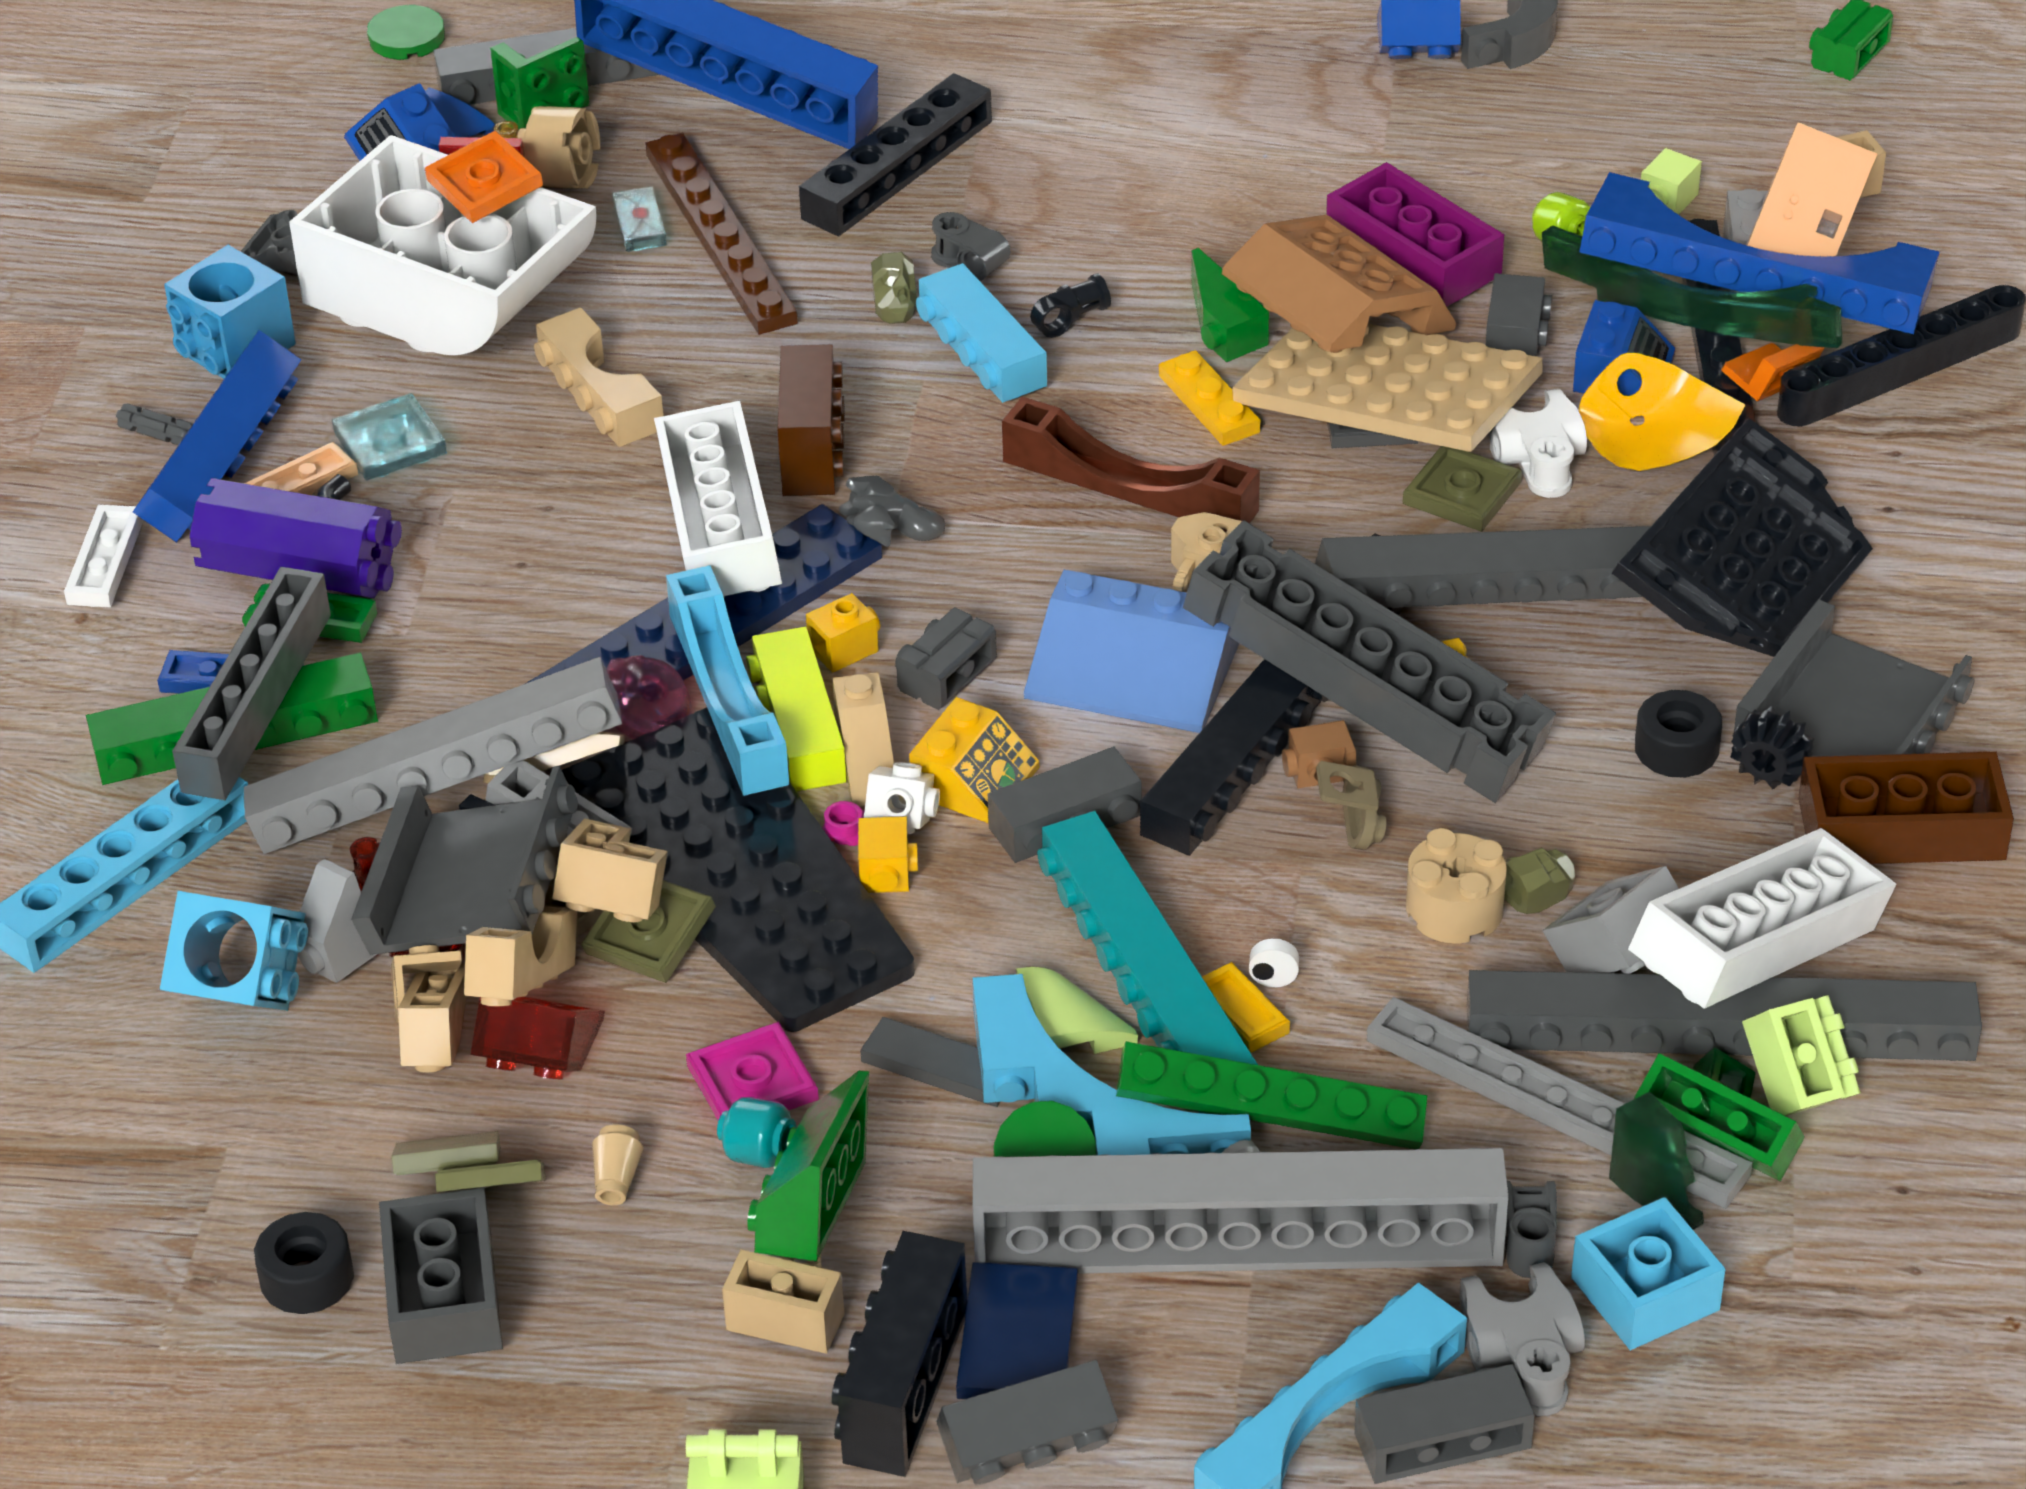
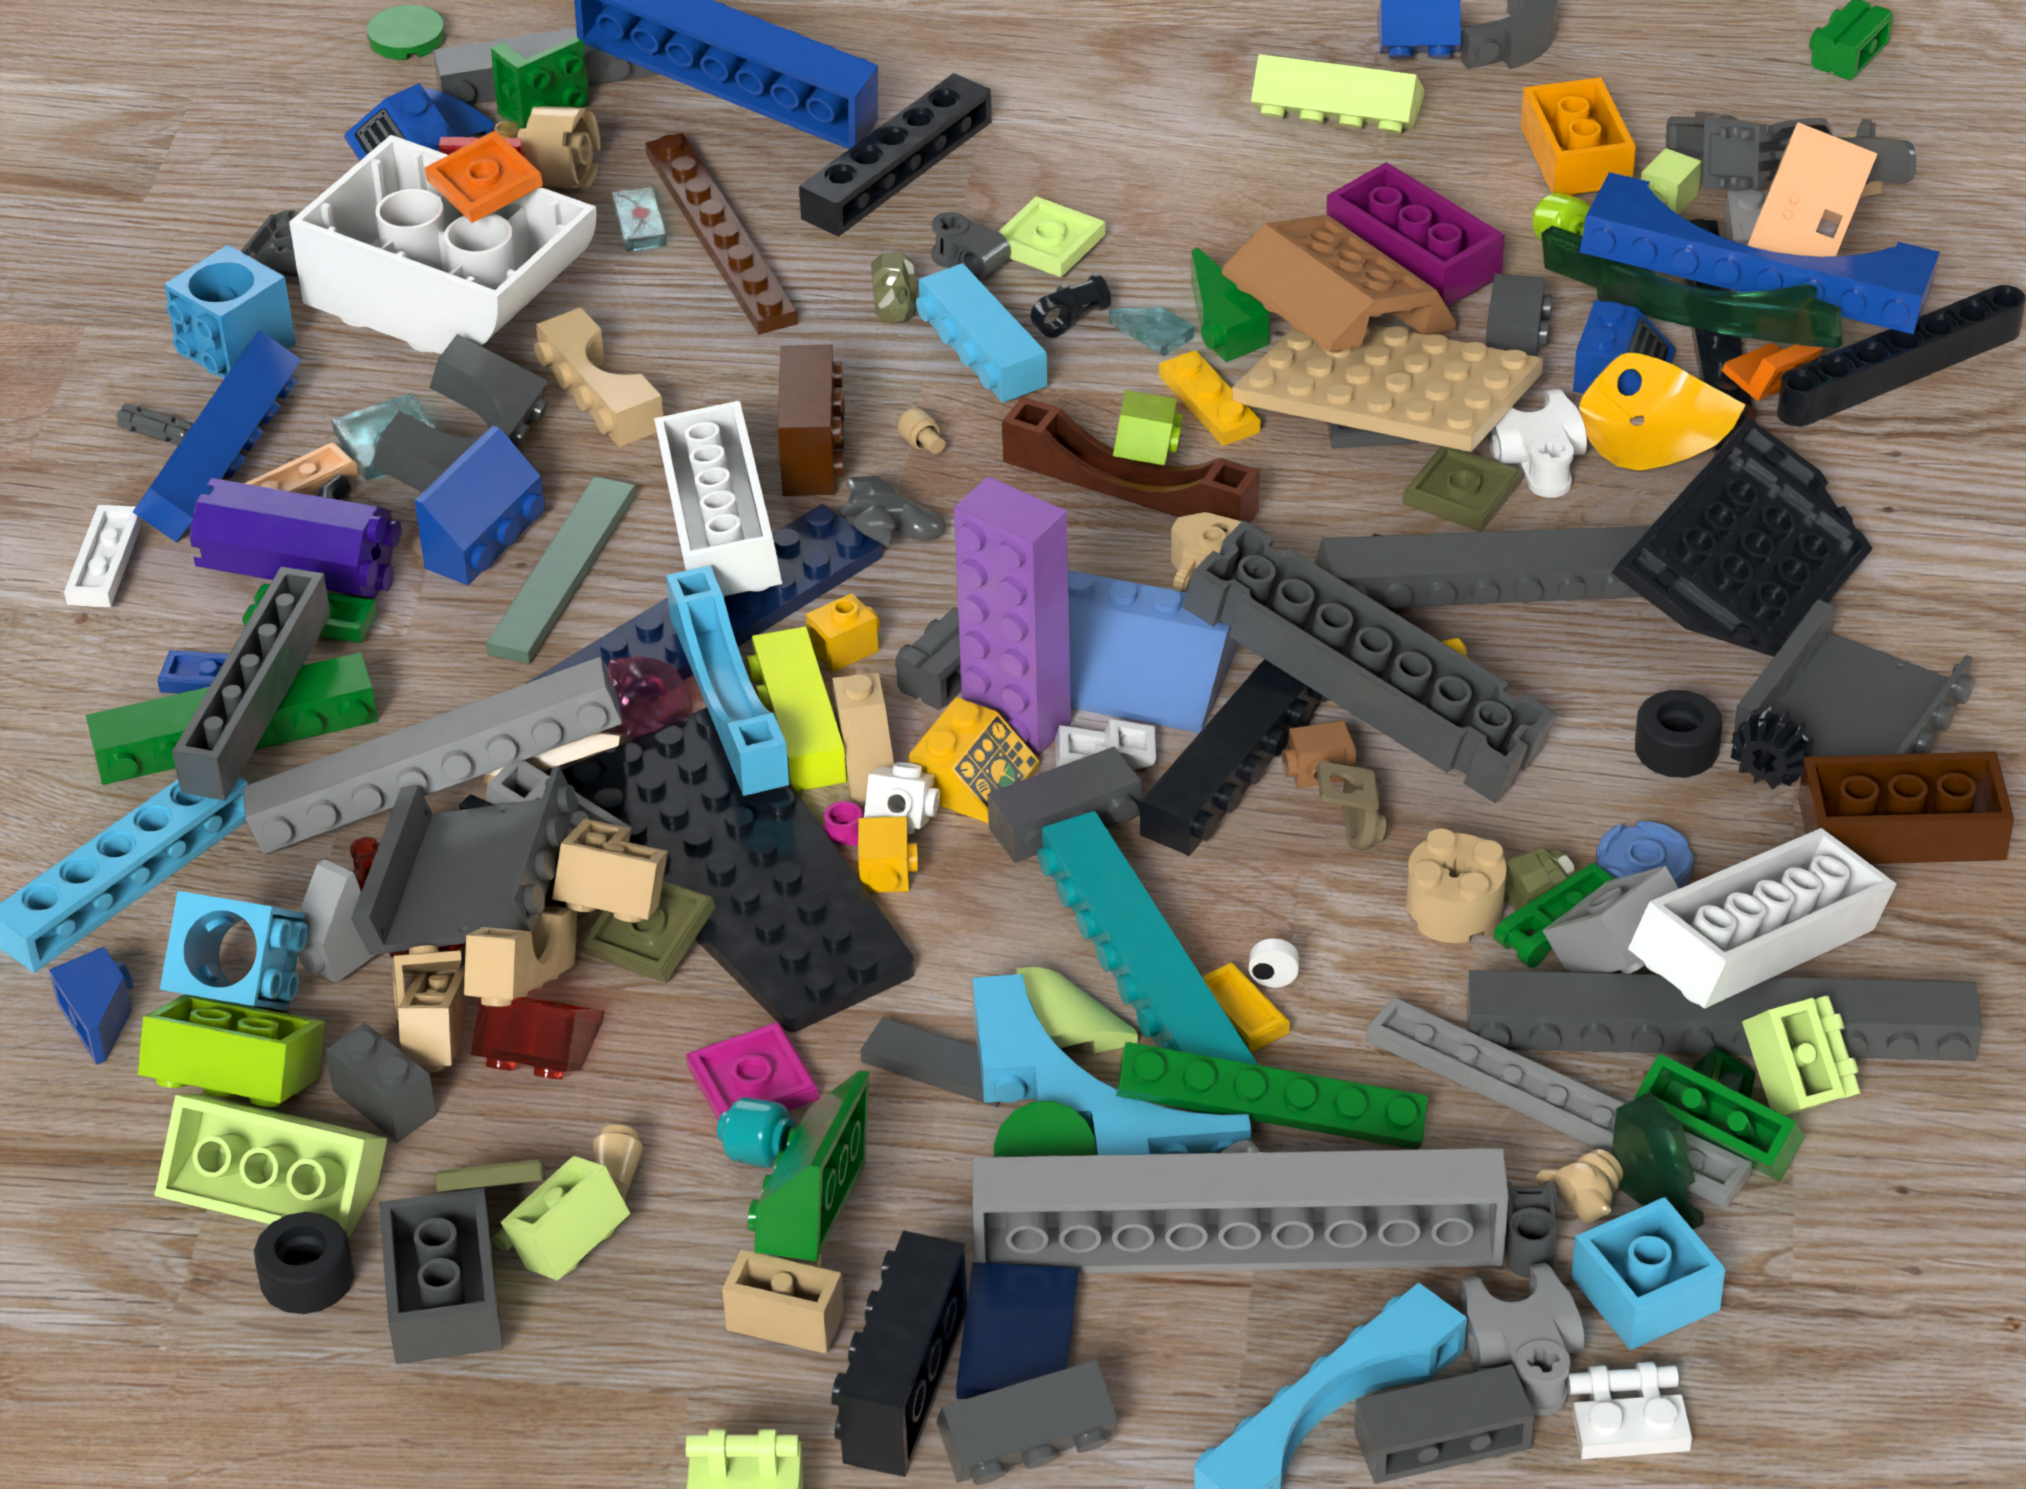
olive tile [391,1131,501,1176] -> none
none -> blue slope [49,946,133,1064]
none -> lime brick [138,994,325,1107]
none -> yellowish green slope [155,1094,387,1239]
none -> dark grey brick [325,1023,436,1143]
none -> dark grey arch [371,334,549,492]
none -> blue slope [415,426,545,585]
none -> sand green tile [486,476,636,664]
none -> yellowish green brick [492,1156,630,1281]
none -> tan cylinder [897,408,945,454]
none -> medium lavender brick [954,476,1071,756]
none -> yellowish green plate [998,196,1106,277]
none -> white slope [1055,719,1156,770]
none -> clear light blue tile [1109,308,1194,356]
none -> lime brick [1113,390,1183,466]
none -> yellowish green slope [1251,54,1425,134]
none -> green plate [1493,863,1614,968]
none -> light orange brick [1520,77,1636,196]
none -> tan animal [1536,1149,1623,1223]
none -> white plate [1567,1362,1692,1459]
none -> medium blue tile [1596,821,1694,889]
none -> dark grey piece [1666,111,1916,189]

